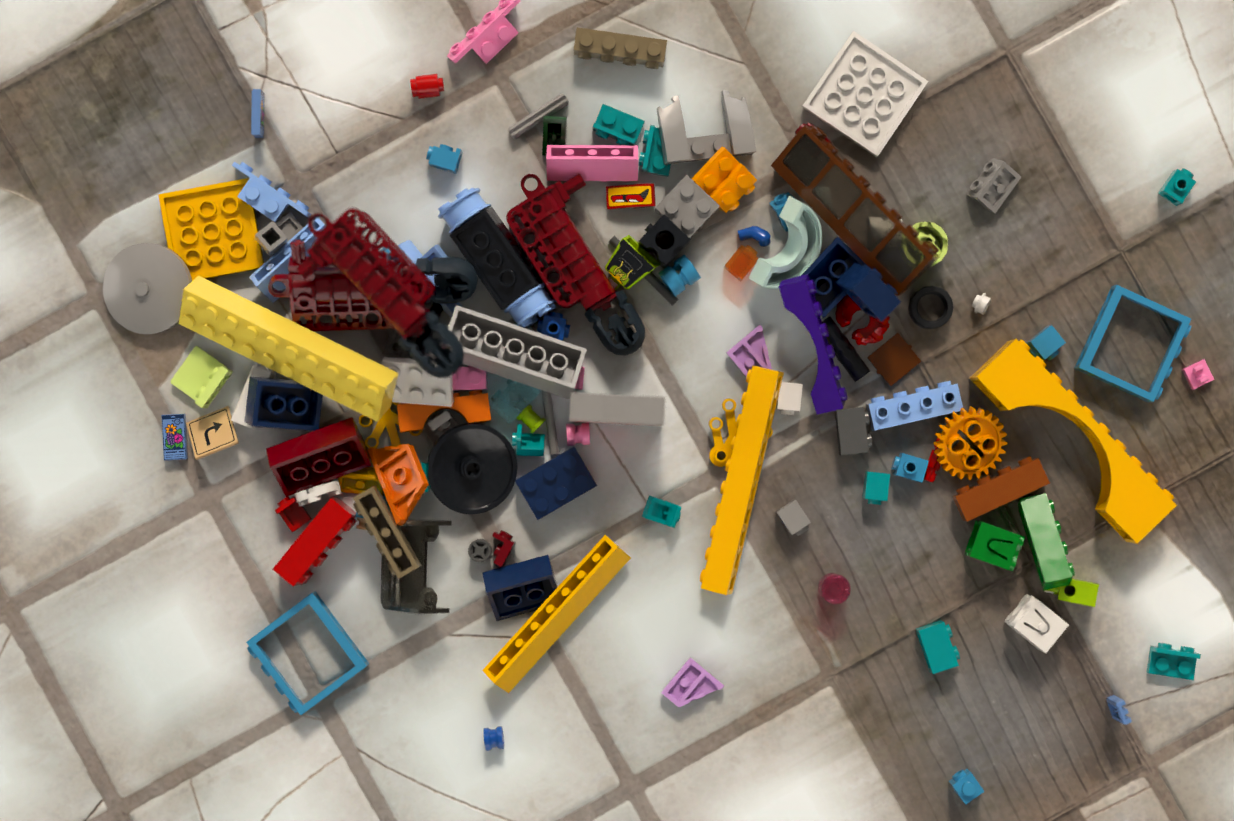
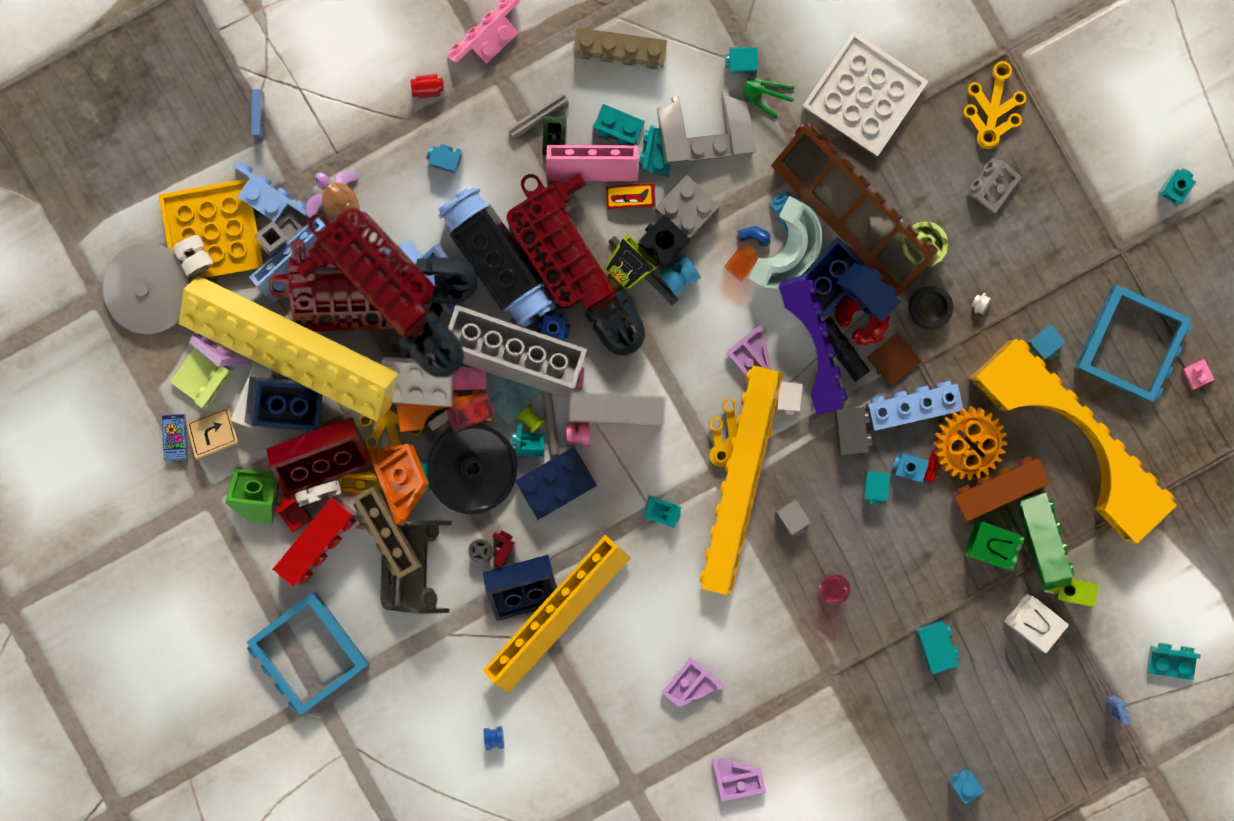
light orange plate [692,146,757,213] -> none
none -> white wheel [172,235,214,277]
none -> lavender wing [190,334,251,367]
none -> bright green slope [226,468,279,524]
none -> animal [306,171,368,222]
none -> clear pink slope [446,394,496,432]
none -> lavender wing [712,757,766,802]
none -> teal brick [725,47,758,74]
none -> green plant [743,78,795,118]
none -> yellow plant [963,61,1026,149]

